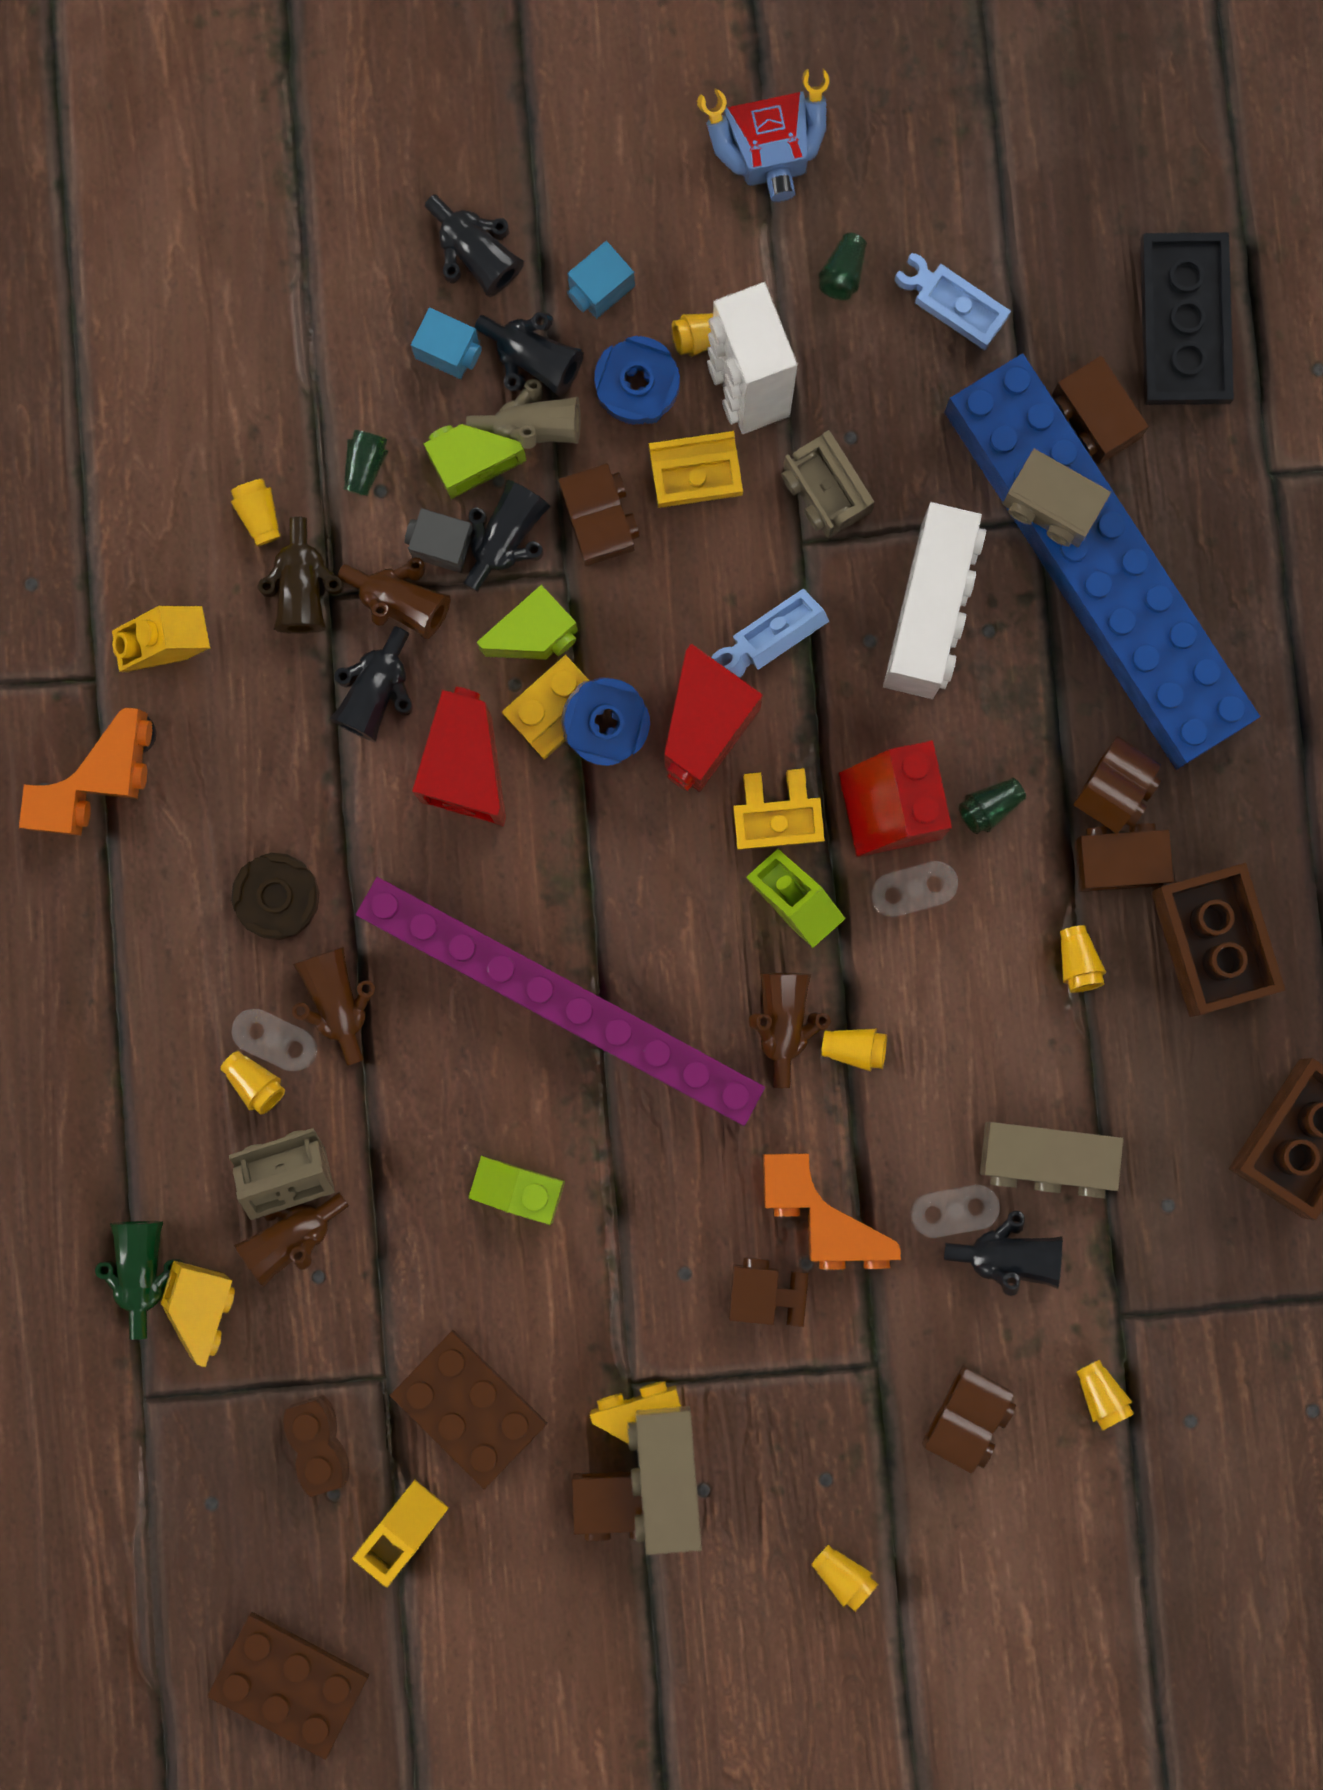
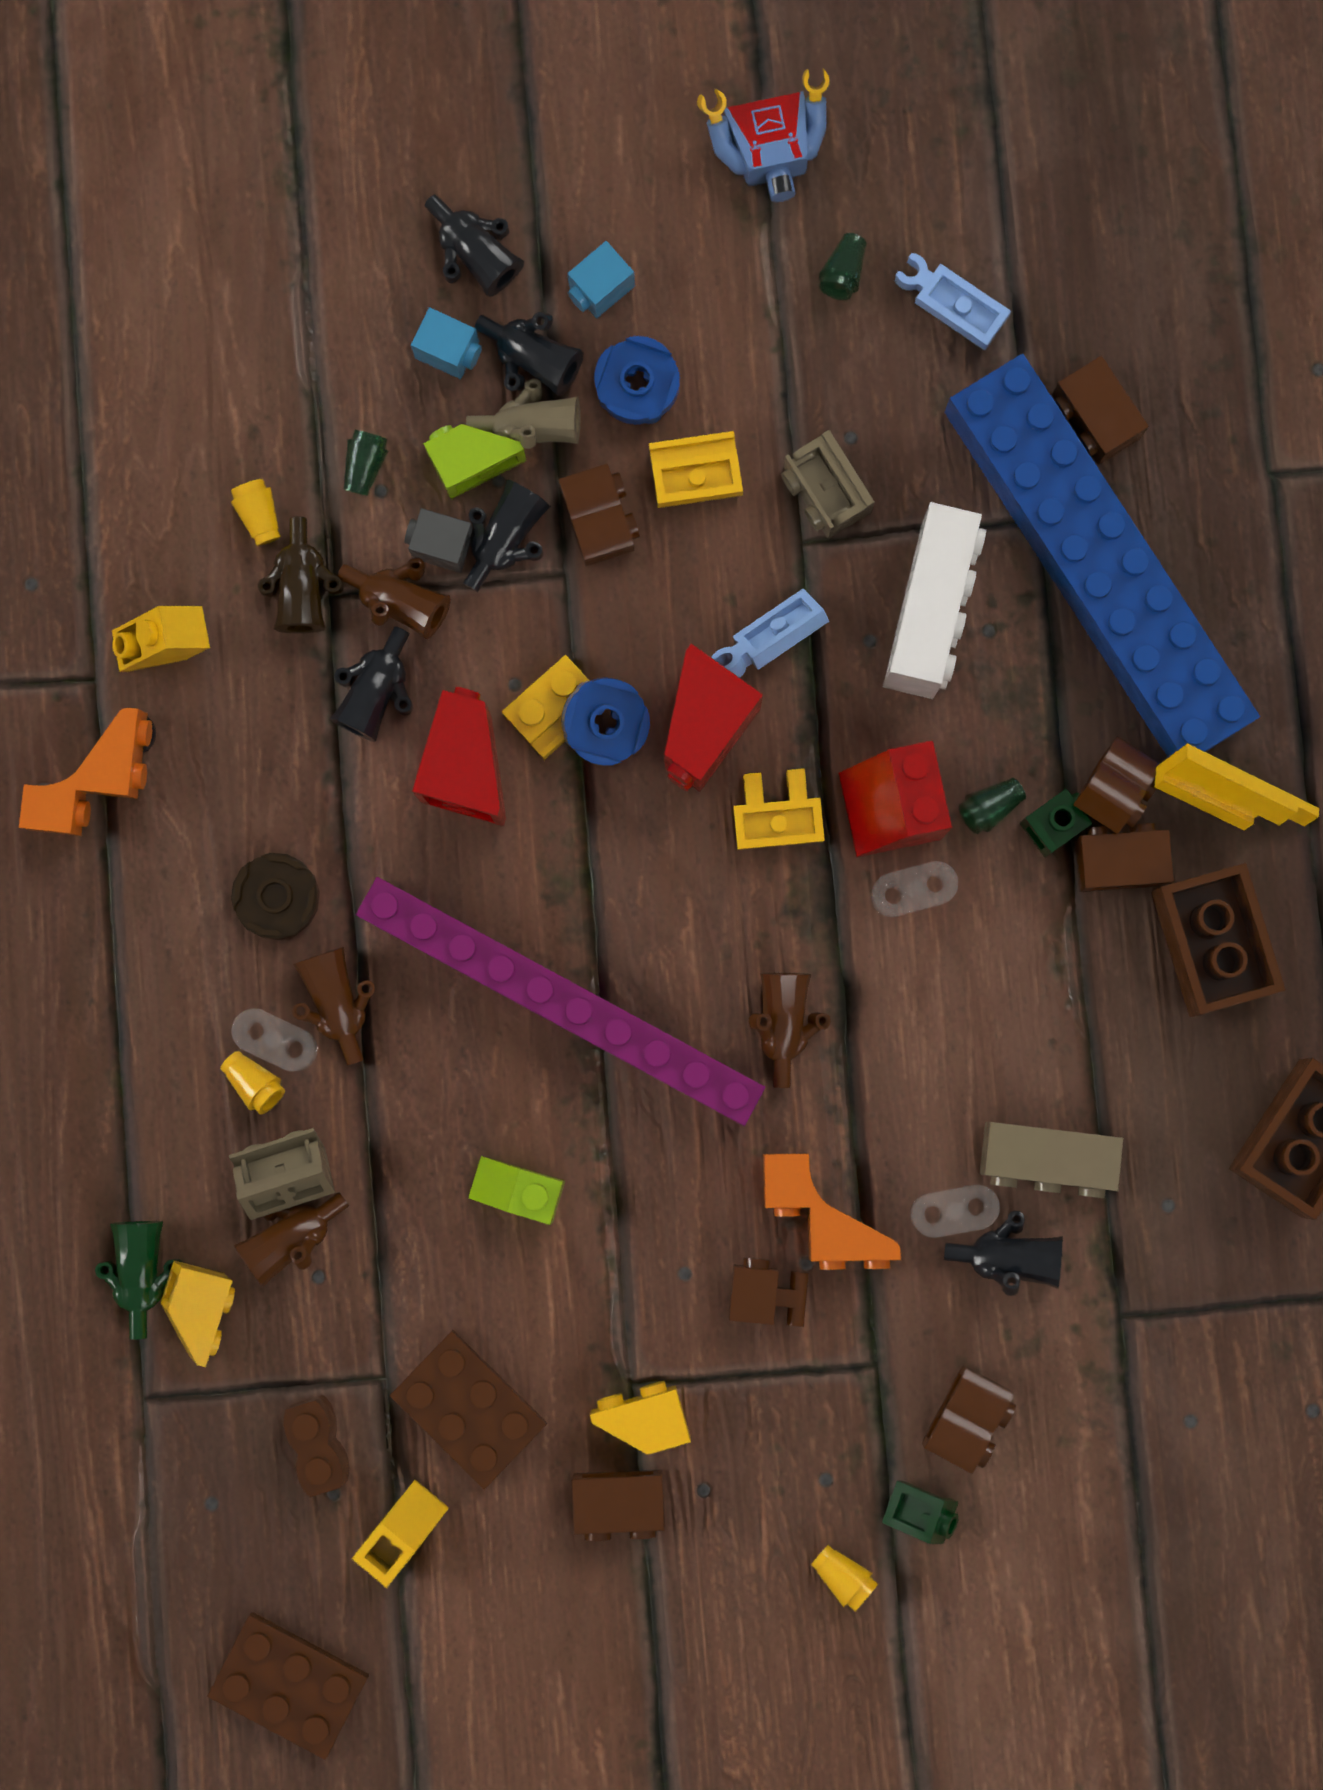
lime slope [477,585,578,660] -> none
dark tan brick [628,1406,702,1555] -> none
yellow cone [672,313,713,357] -> none
white brick [707,282,798,435] -> none
lime slope [746,849,845,948] -> none
yellow cone [822,1028,887,1072] -> none
dark tan hinge [1002,449,1111,547] -> none
yellow cone [1060,925,1106,993] -> none
yellow cone [1076,1360,1134,1430] -> none
black plate [1140,232,1234,405] -> none
none -> dark green bracket [882,1480,959,1544]
none -> dark green brick [1019,789,1092,858]
none -> yellow piece [1154,743,1319,831]

